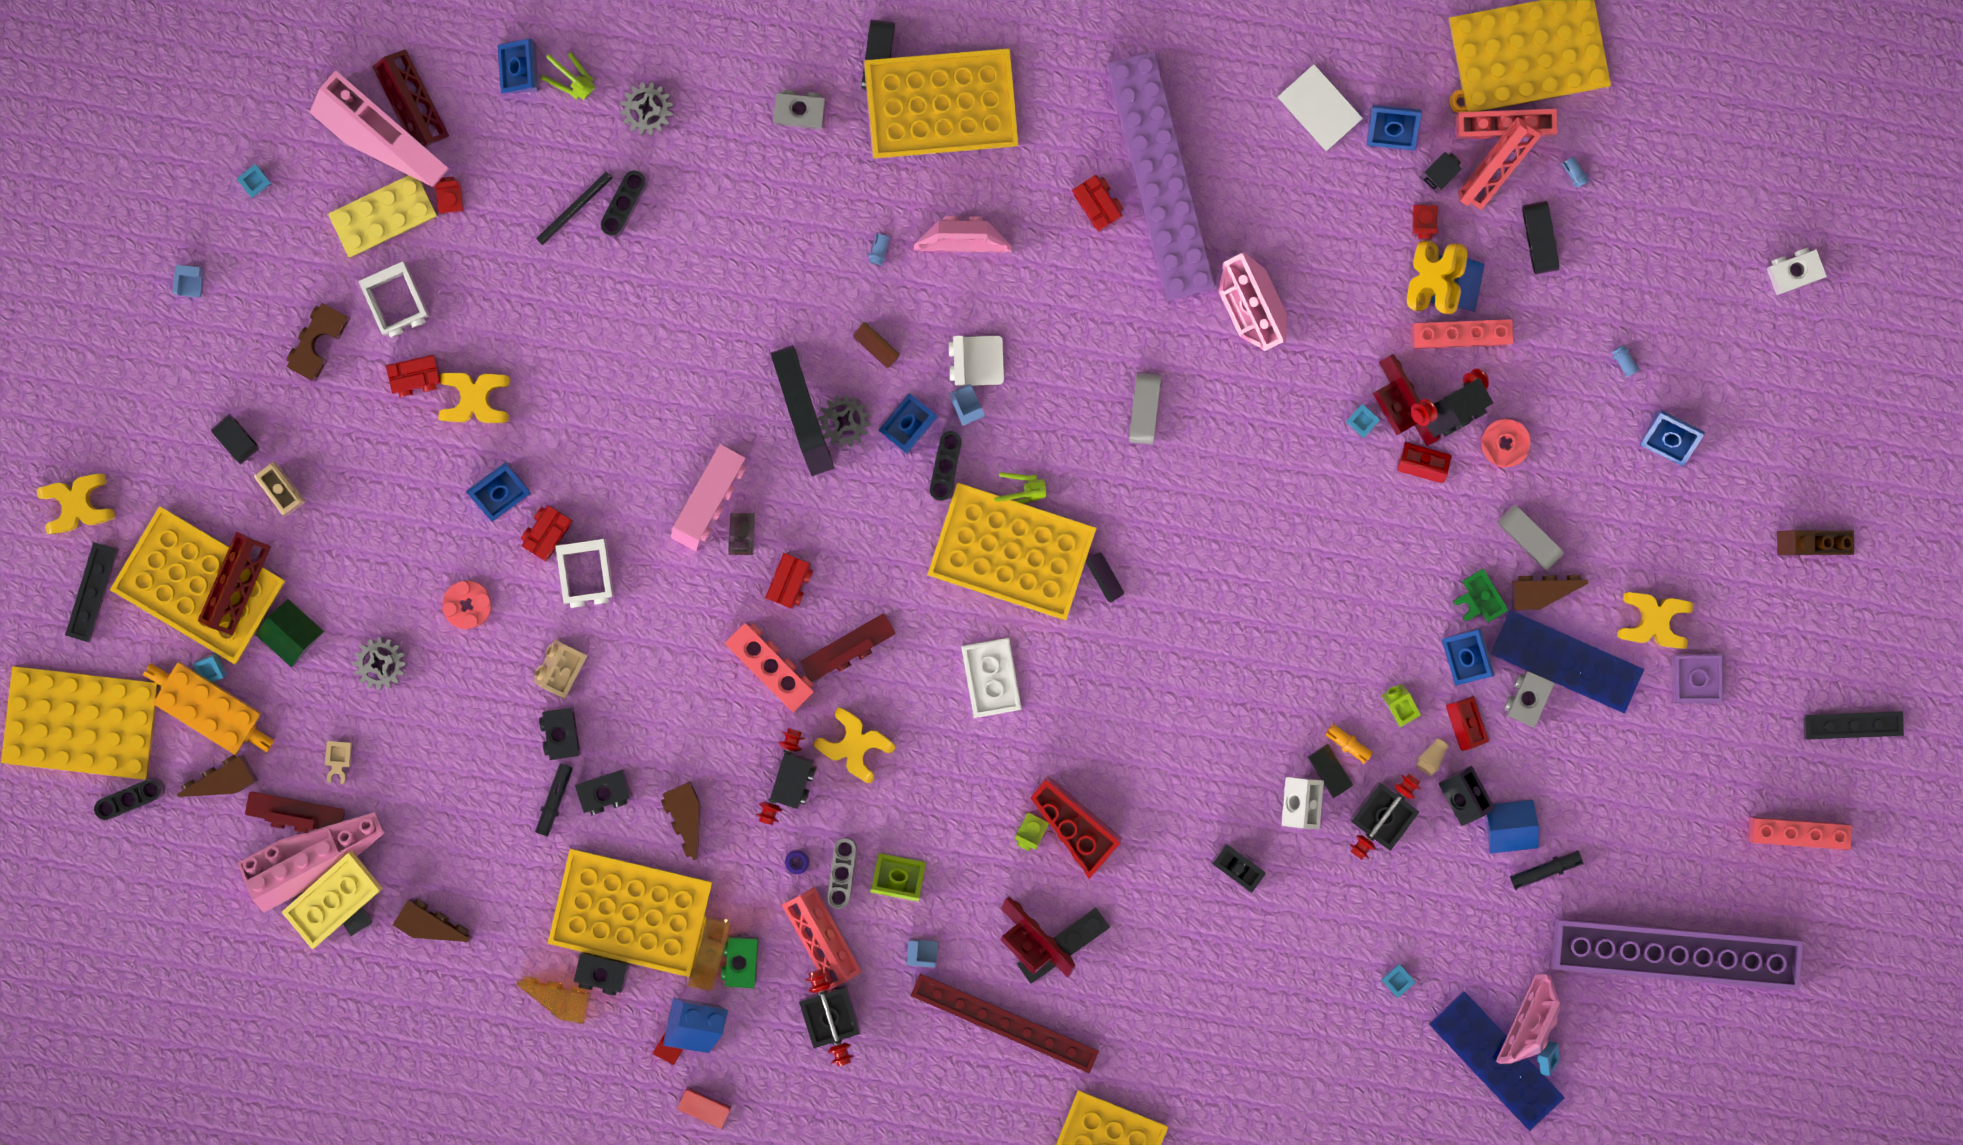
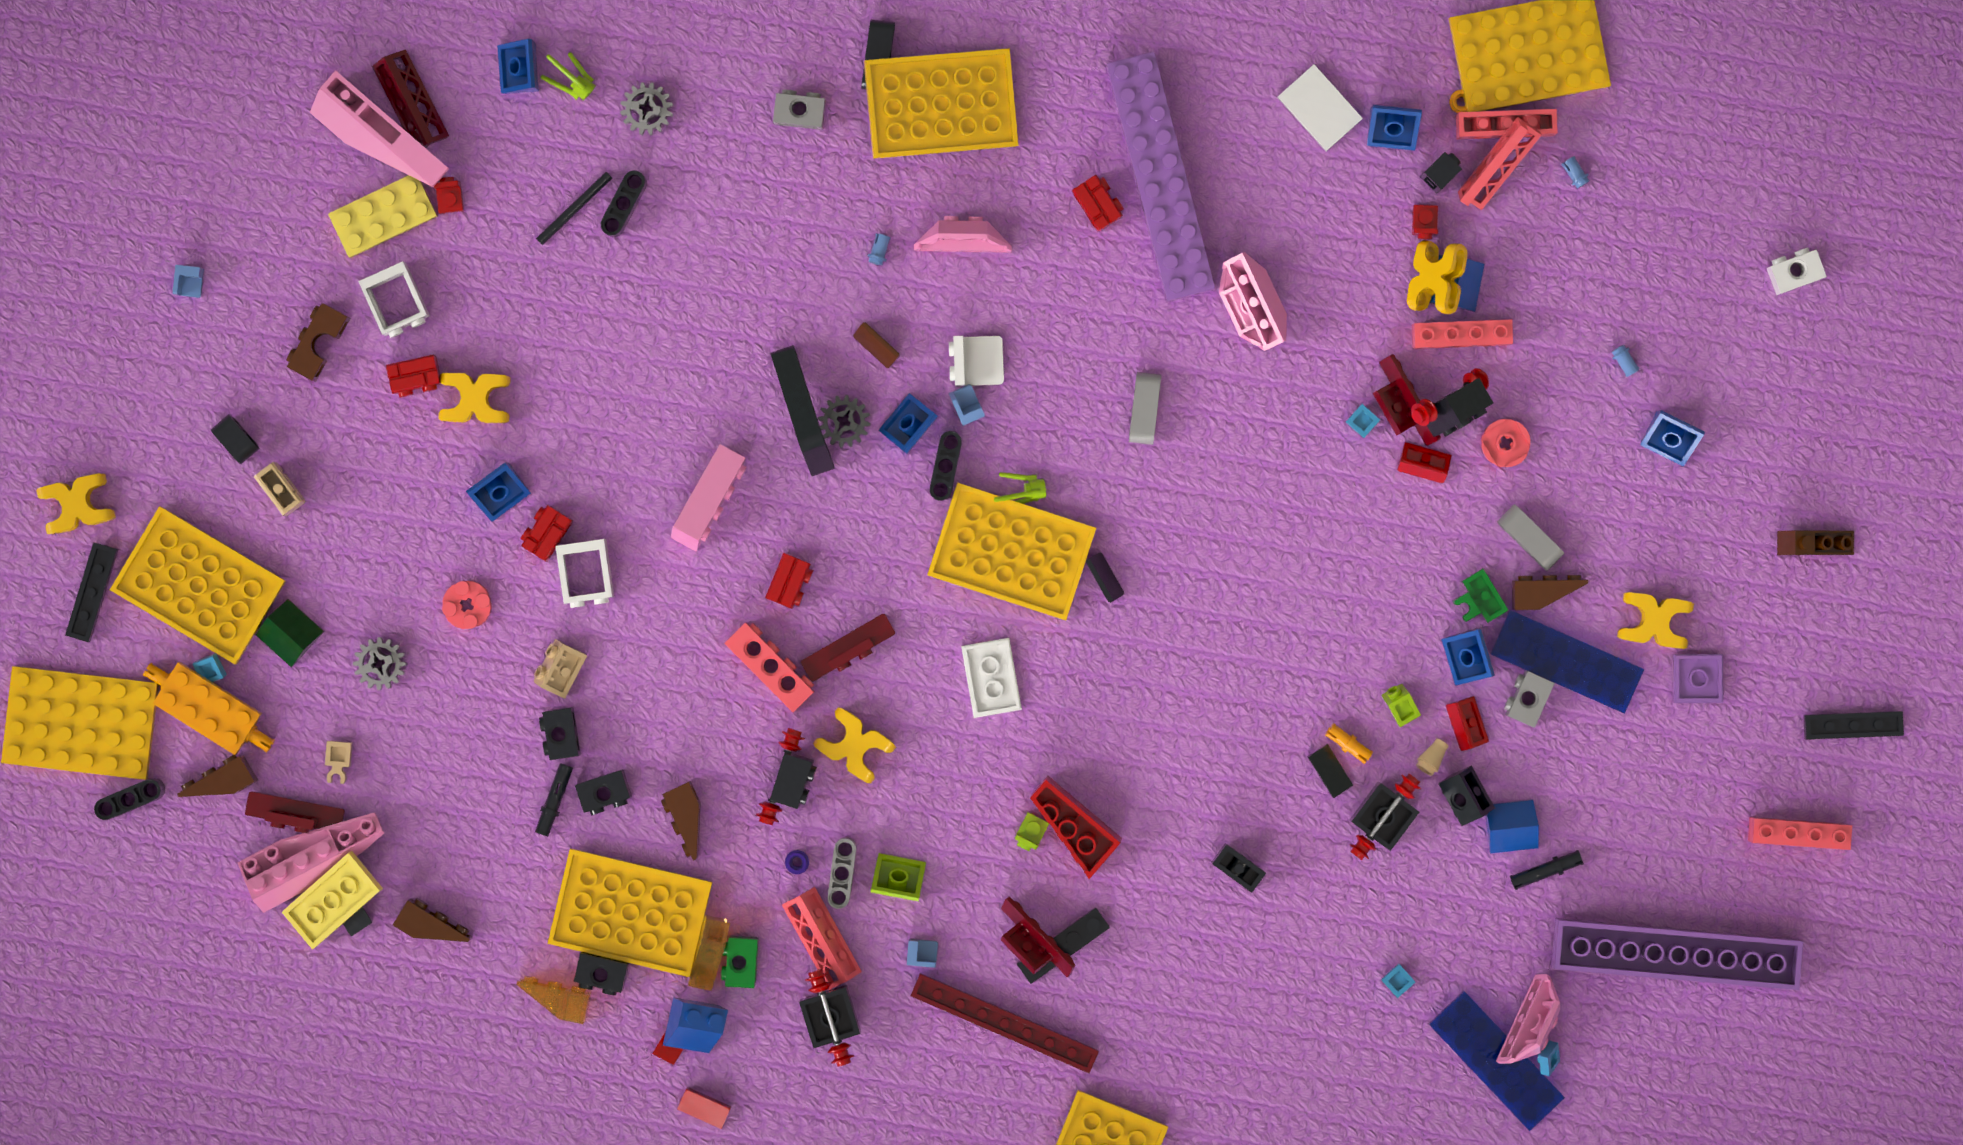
dark red fence [198,531,271,636] -> none
dark azure plate [237,164,272,198] -> none
clear smoke slope [728,513,755,555] -> none
white brick [1282,777,1324,829] -> none
black beam [1522,201,1559,275] -> none

